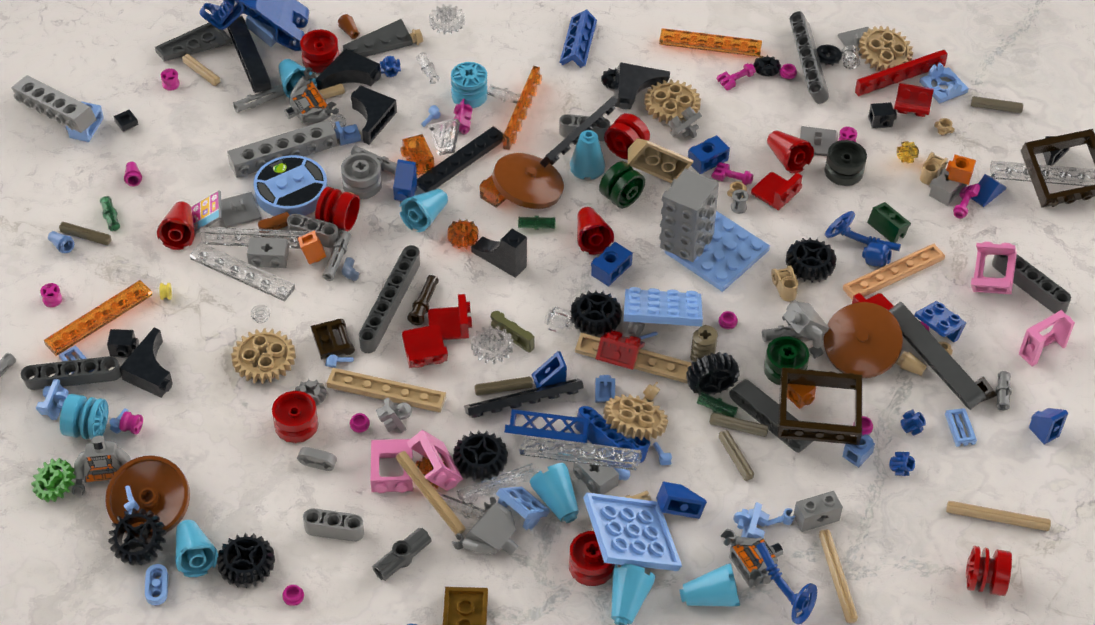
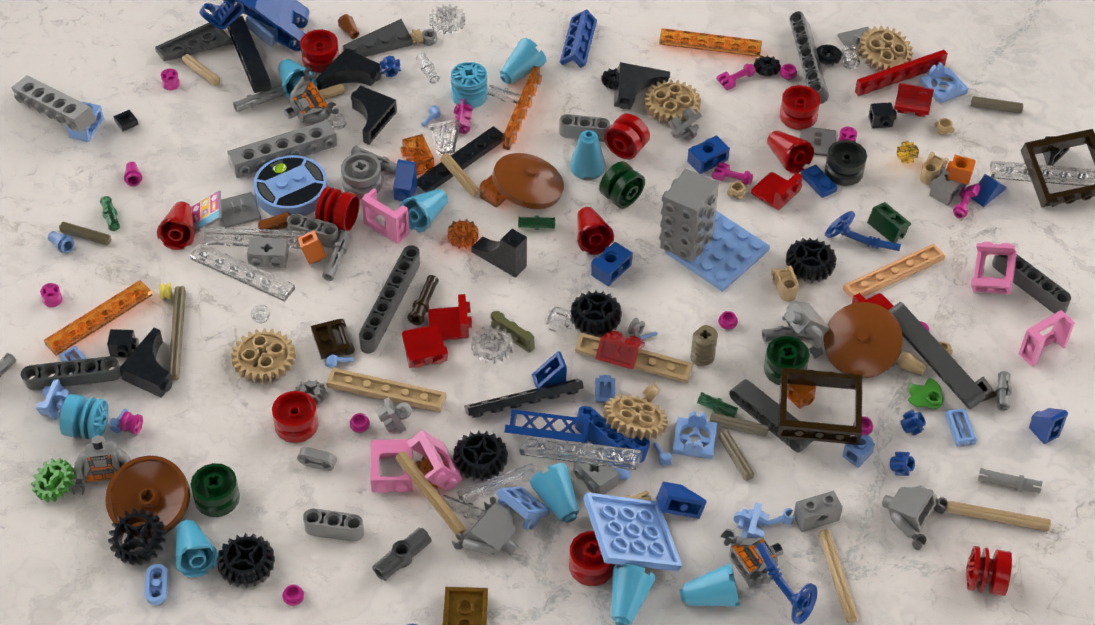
light blue hand [123,485,139,514] -> none
medium blue bracket [334,121,361,145] -> none
sand blue arm [342,257,359,281] -> none
dark tan axle [474,376,533,396] -> none
black plate [540,96,618,168] -> none
light blue plate [624,287,703,327] -> none
tan slope [628,138,693,183] -> none
black gear [686,352,740,396] -> none
light grey bush [731,189,749,214] -> none
blue head [862,242,892,267] -> none
blue bracket [914,301,966,342] -> none
none -> dark tan axle [168,286,186,380]
none -> dark green wheel [190,463,240,517]
none -> bright pink window [362,188,410,244]
none -> light grey bush [422,29,437,45]
none -> tan axle [440,153,480,197]
none -> medium azure cone [500,38,547,84]
none -> light blue piece [672,411,717,459]
none -> red wheel [779,85,820,130]
none -> blue plate [801,164,837,198]
none -> light grey torso [882,486,948,550]
none -> bright green plate [908,378,943,409]
none -> light grey pin [978,468,1043,494]

